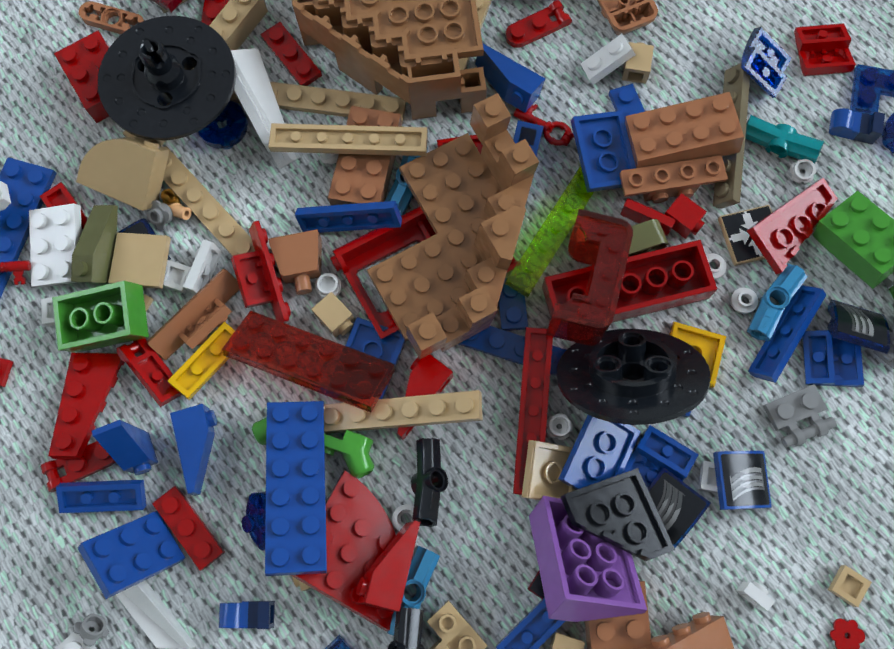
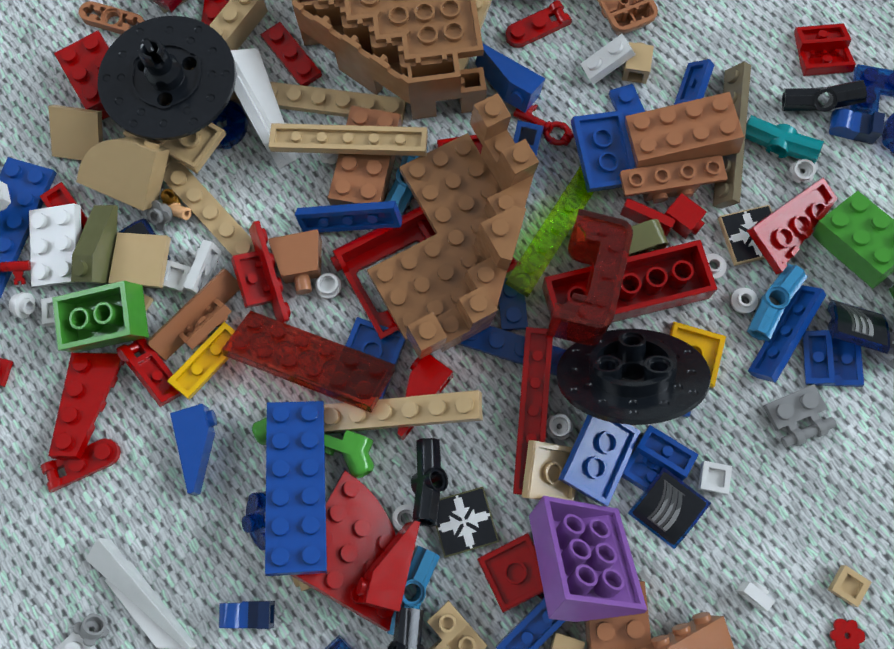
blue plate [56,479,147,513] -> none
blue plate [78,511,185,599] -> none
blue slope [92,420,158,475] -> none
red plate [152,486,225,571] -> none
tan brick [311,292,355,338] -> none
black plate [560,468,675,561] -> none
slope [713,451,772,510] -> none
clear blue slope [741,27,792,98] -> none
none -> white plate [9,292,35,319]
none -> tan tile [48,105,103,160]
none -> tan tile [158,123,226,174]
none -> black tile [436,487,499,558]
none -> red tile [477,533,544,613]
none -> blue plate [674,59,714,105]
none -> black piece [782,80,867,112]

